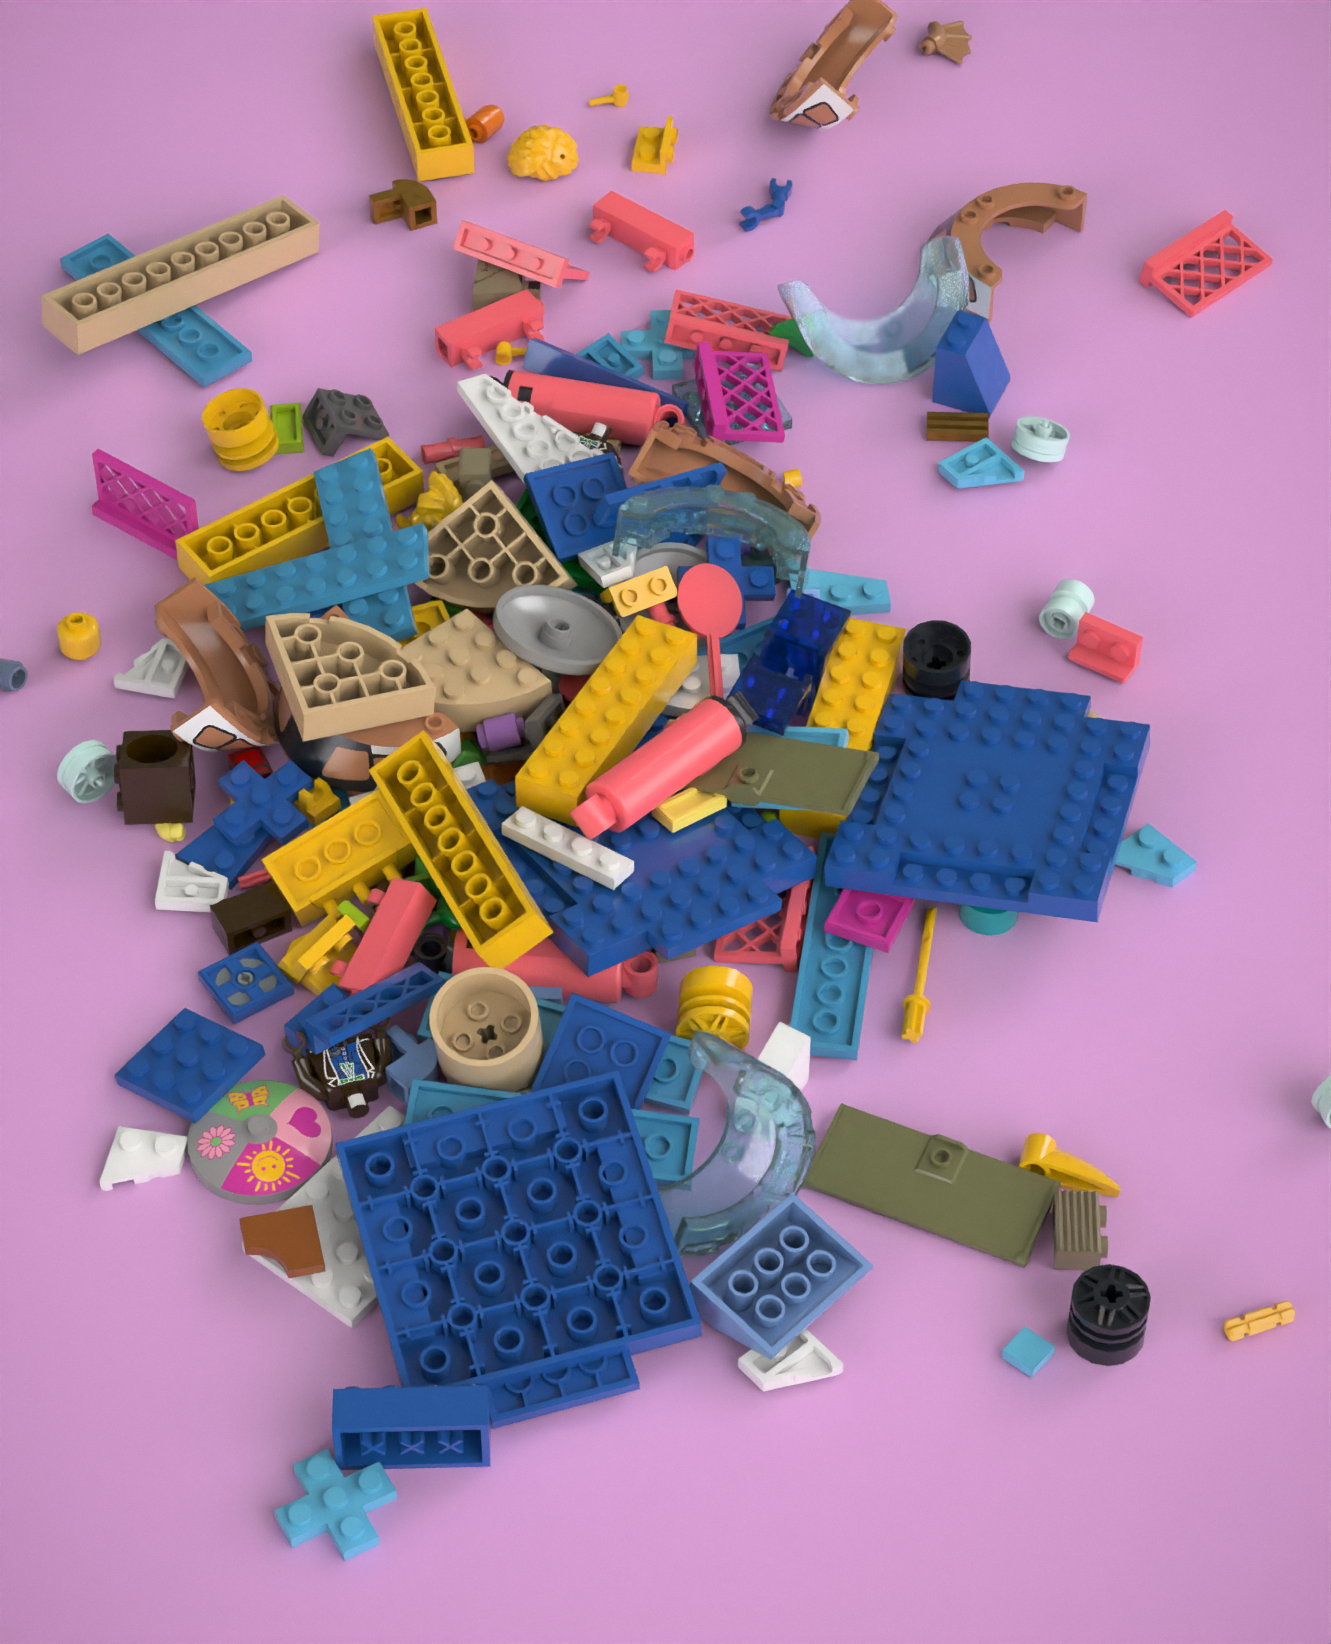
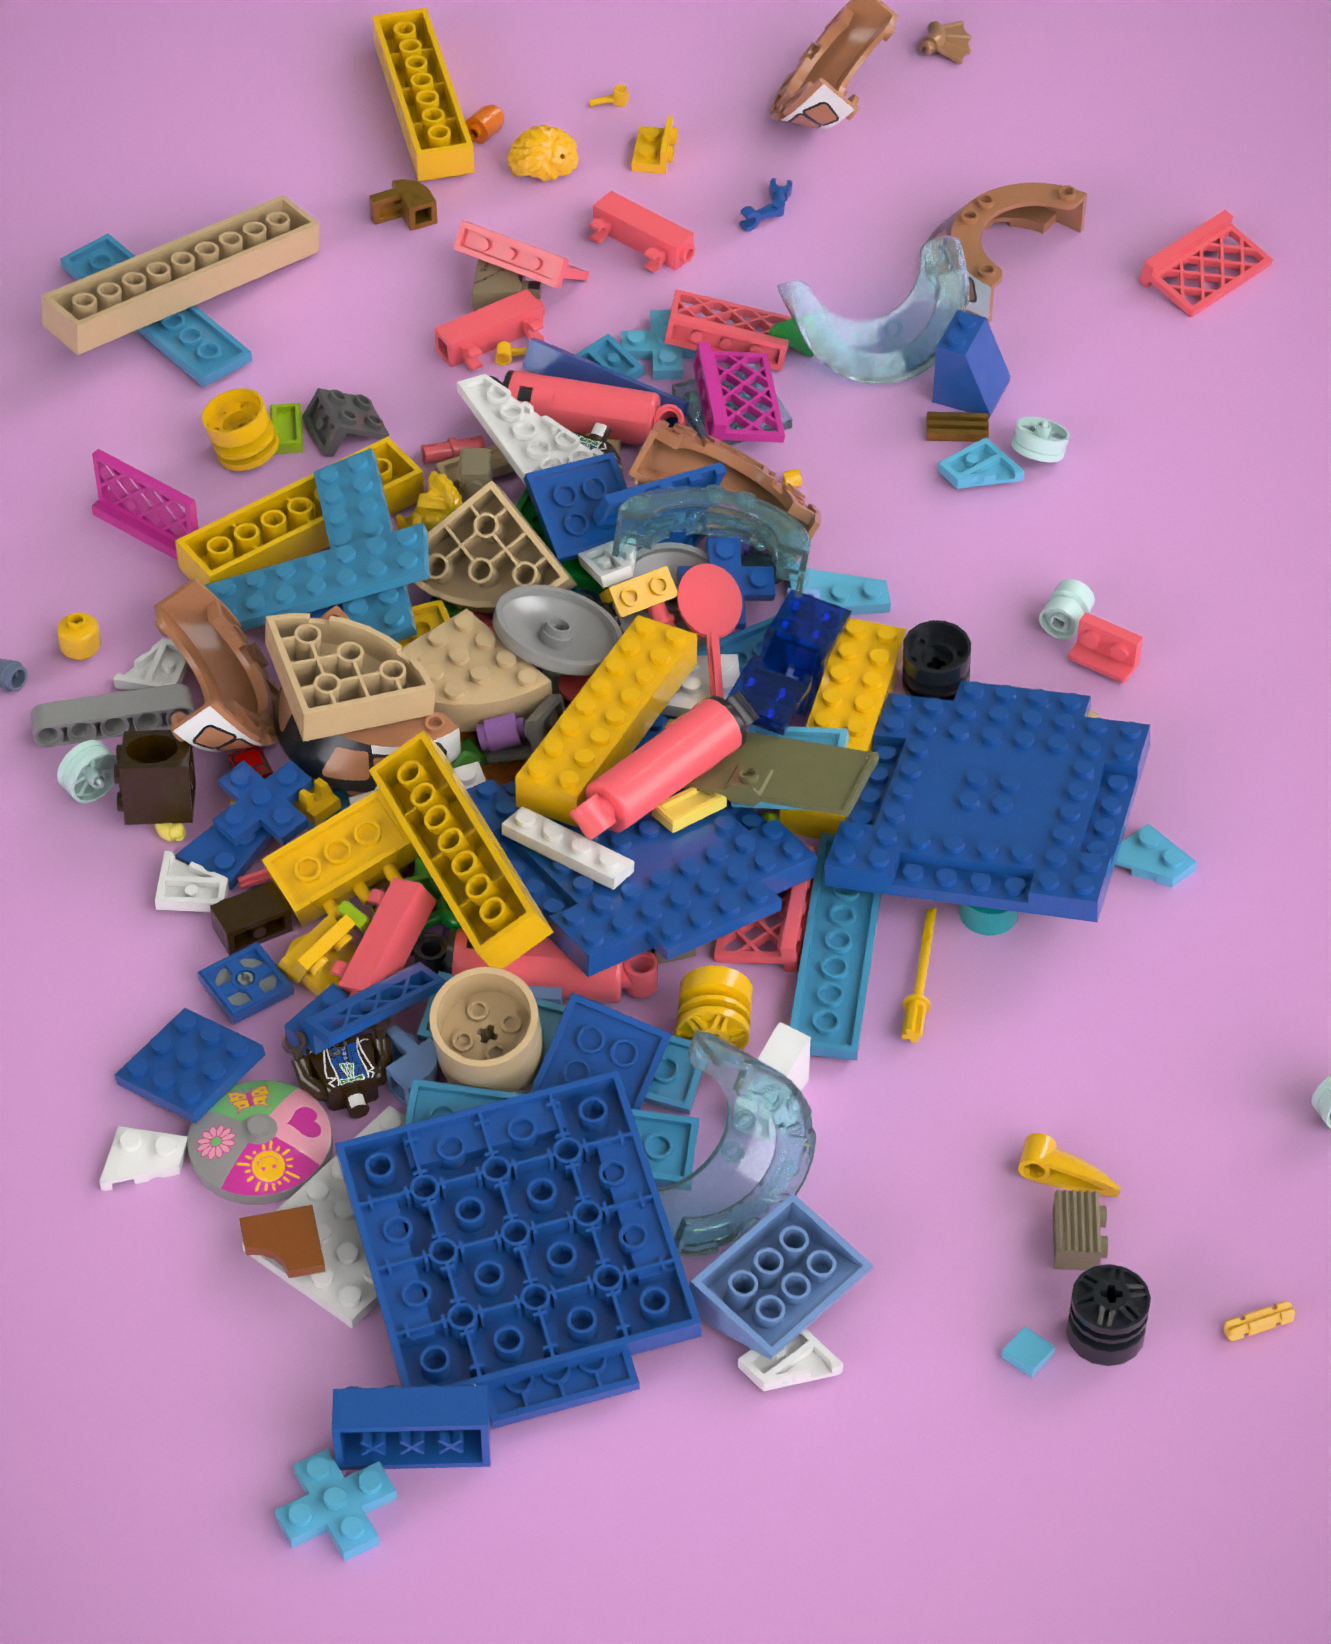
olive door [801,1103,1061,1268] -> none
dark pink tile [824,889,915,953] -> none
none -> light grey beam [30,684,195,747]

